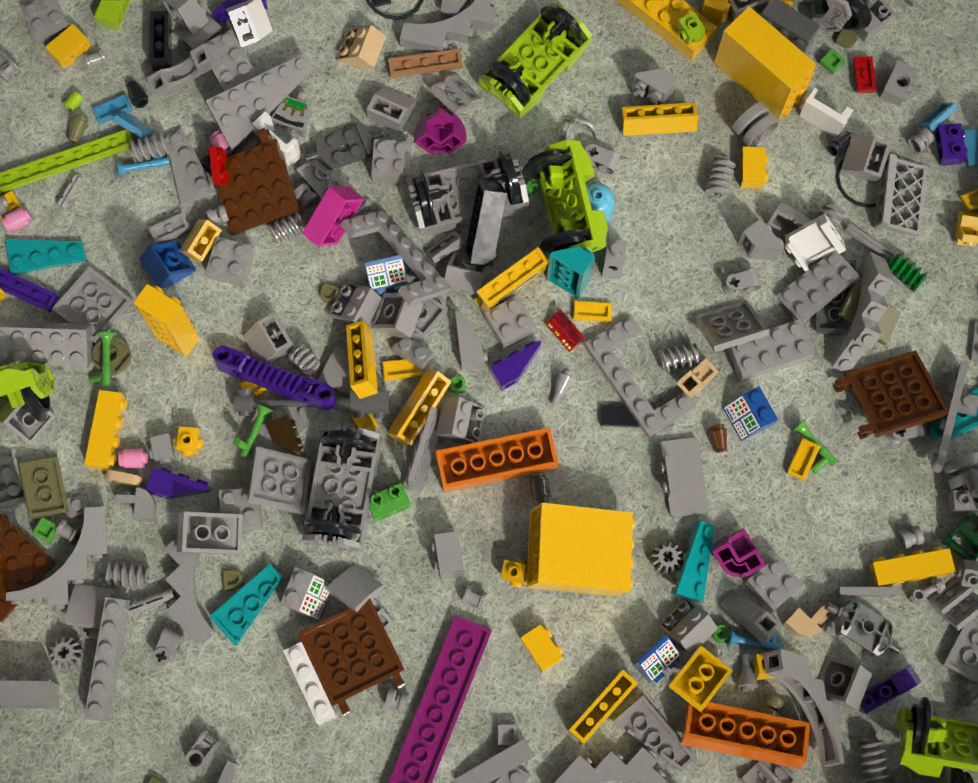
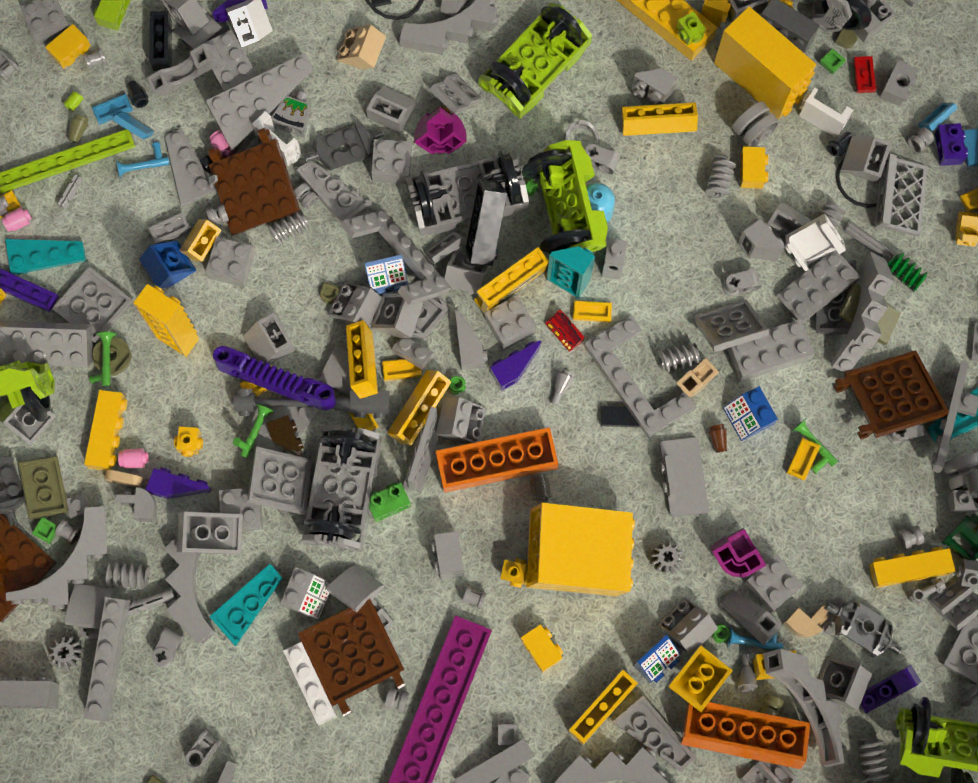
light grey piece [130,132,172,163] -> none
light grey brick [149,433,176,465] -> none
red plate [209,146,229,186] -> none
olive tile [222,569,244,591] -> none
light grey gear [288,344,320,377] -> none
dark pink brick [302,186,364,247] -> none
medium nougat plate [388,49,463,78] -> none
teal wing [671,521,715,602] -> none
light grey tile [836,587,900,597] -> none

